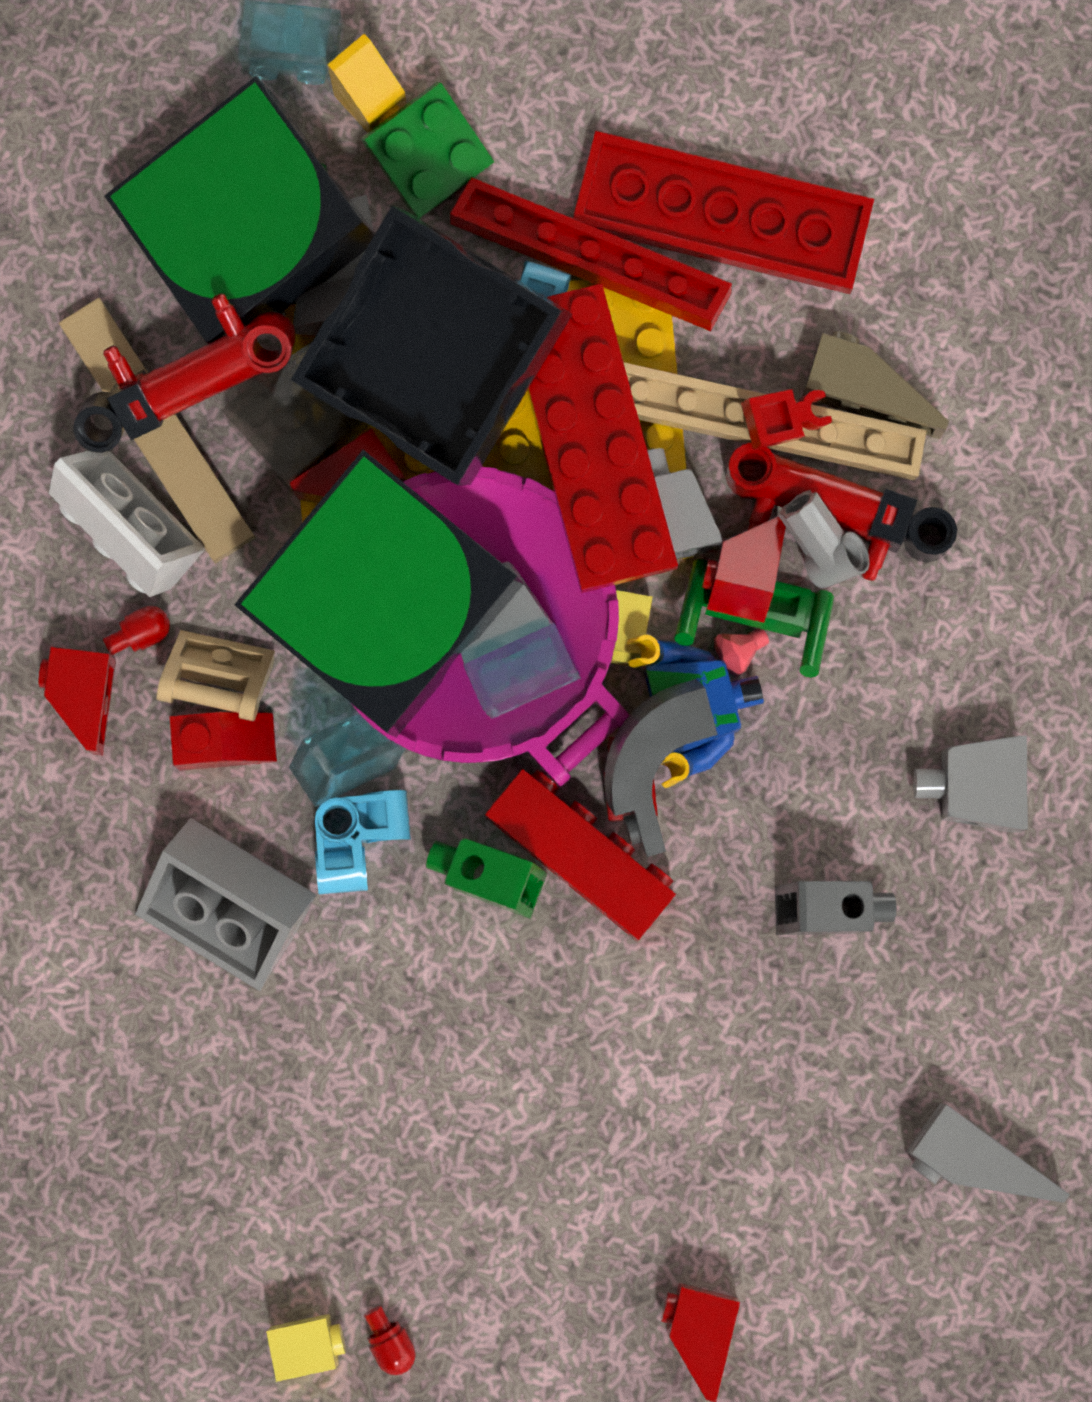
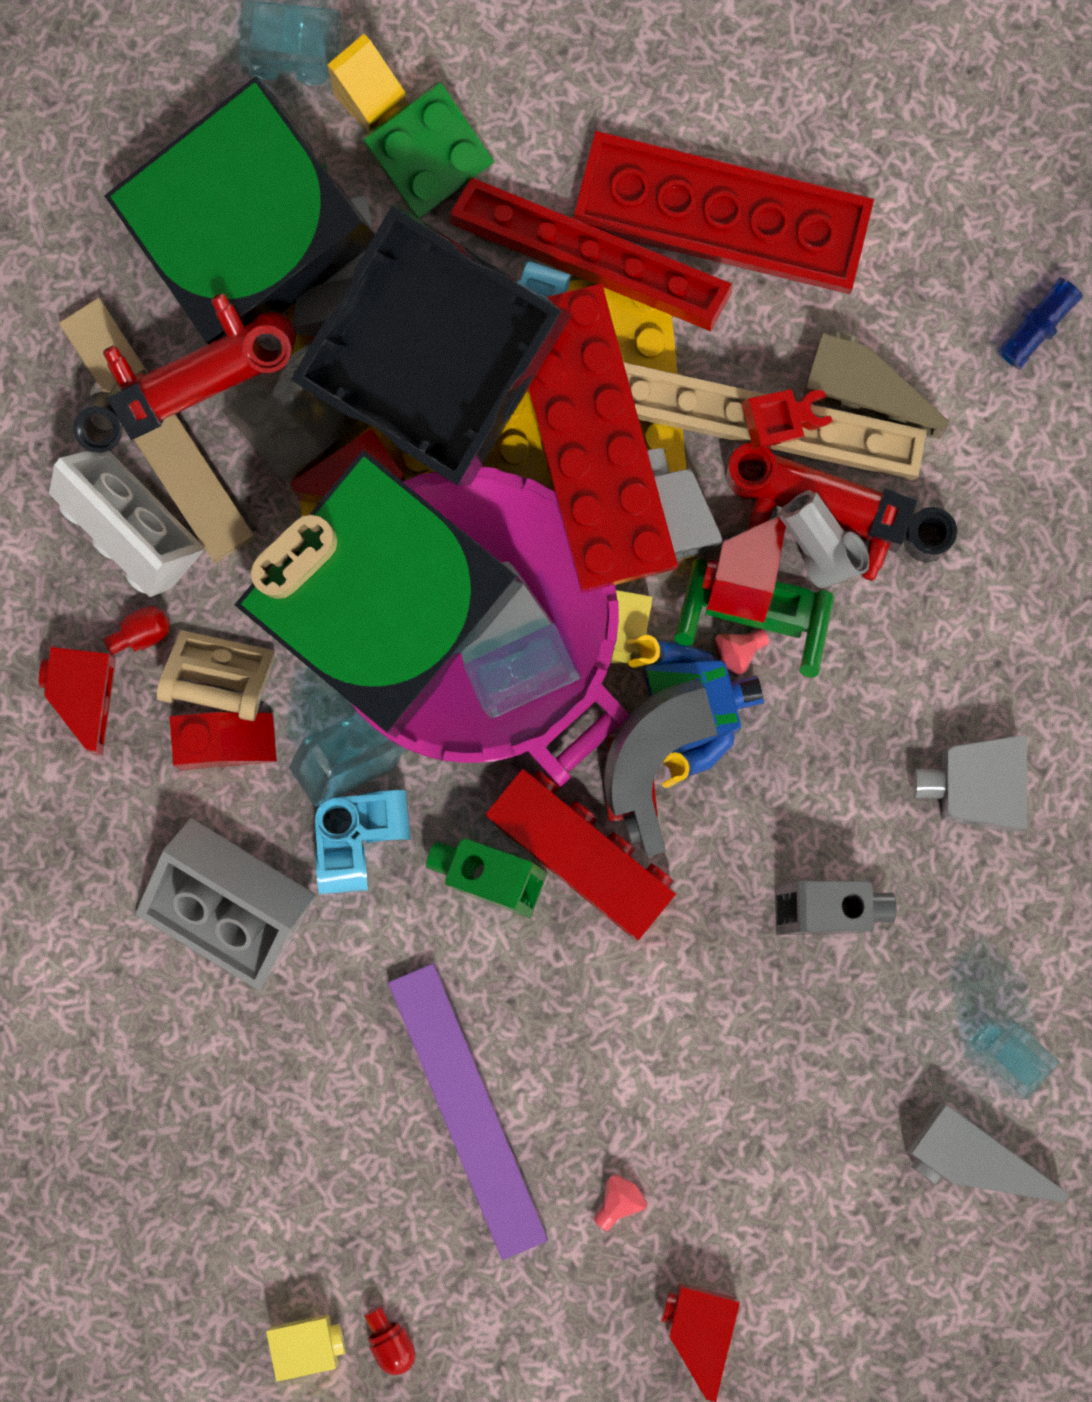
none -> tan beam [251,515,337,599]
none -> medium lavender tile [388,963,548,1260]
none -> coral rock [593,1174,648,1231]
none -> clear light blue brick [966,1020,1060,1100]
none -> clear blue pin [997,277,1083,370]

